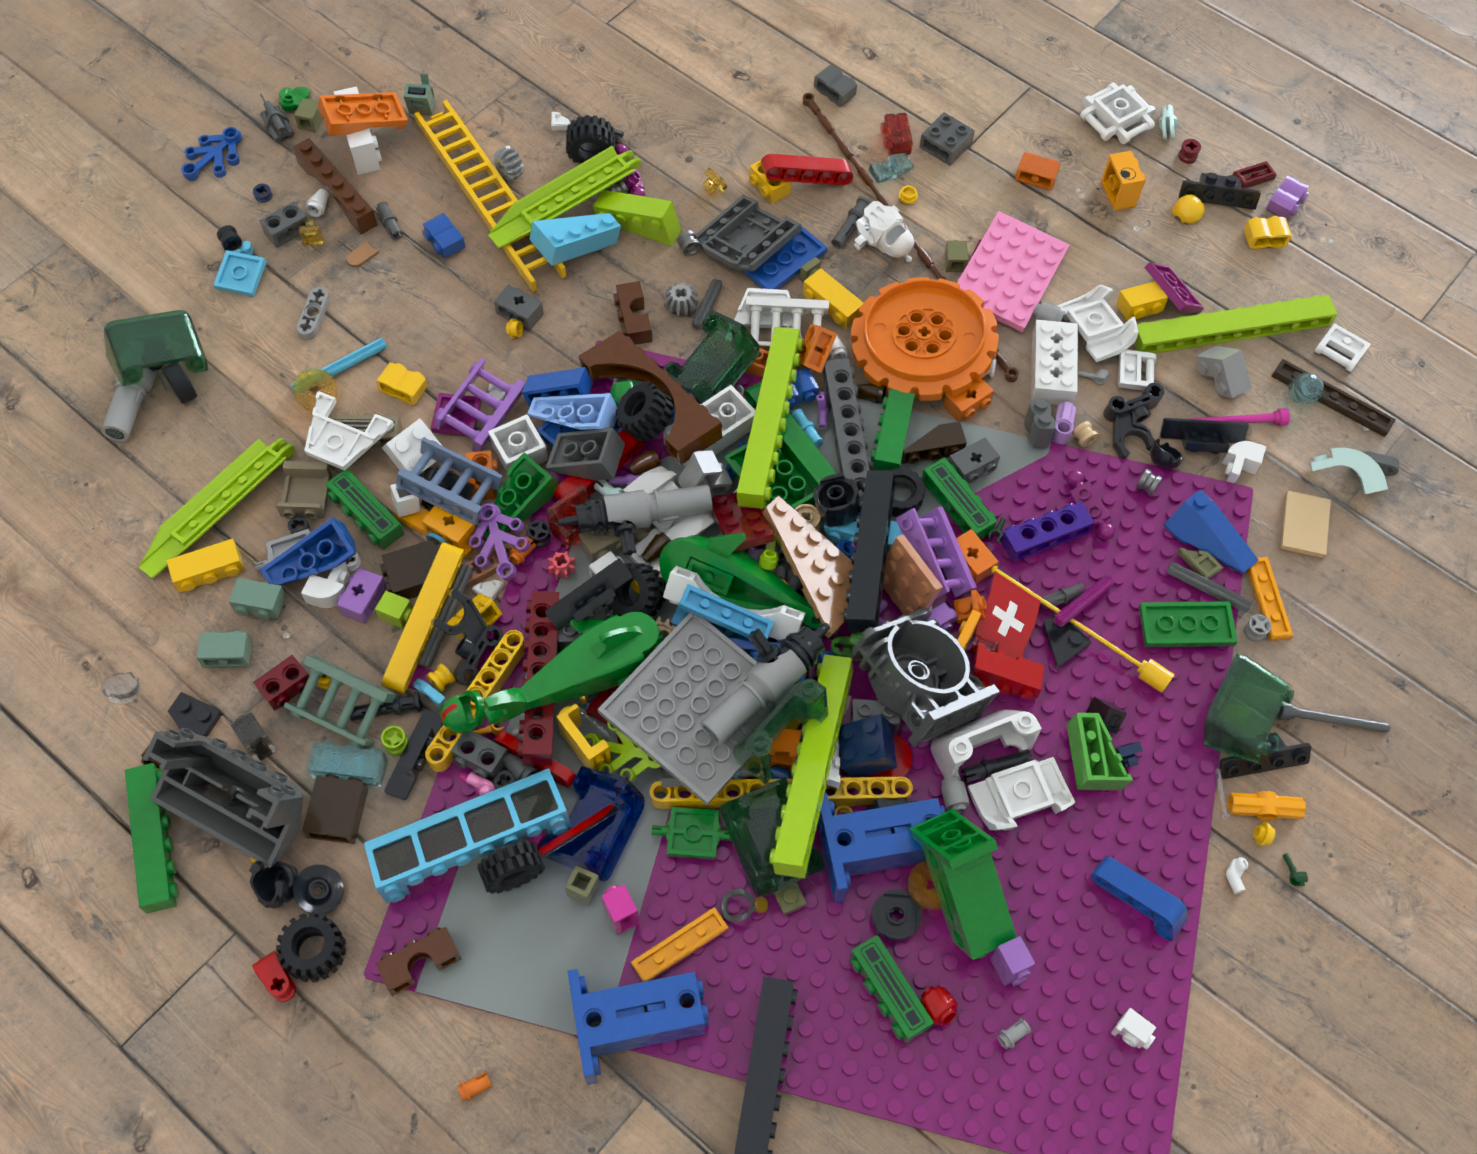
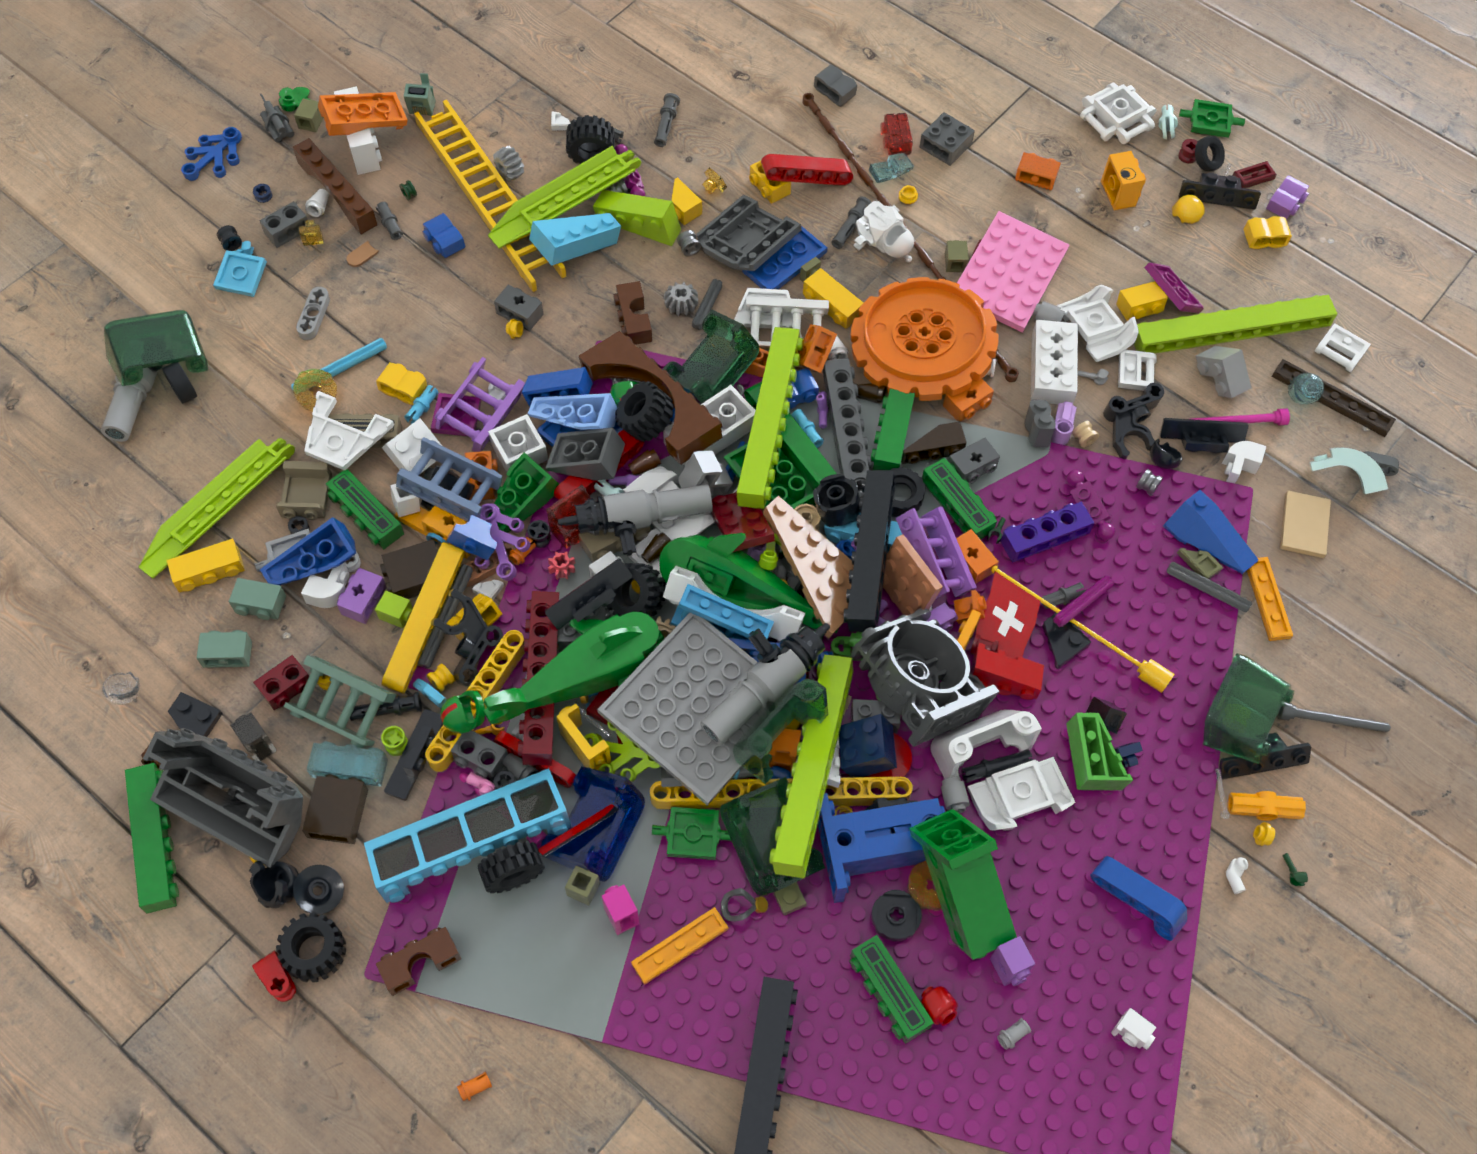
blue brick [567,969,709,1085] -> none
green plate [1138,601,1237,647] -> none
light grey wheel [1244,614,1272,642] -> none
none -> dark green bush [399,180,417,200]
none -> medium azure pin [404,385,439,424]
none -> brick [446,515,498,560]
none -> dark grey pin [654,93,680,147]
none -> yellow slope [671,177,702,225]
none -> green plate [1179,99,1245,138]
none -> black tyre [1195,136,1225,171]

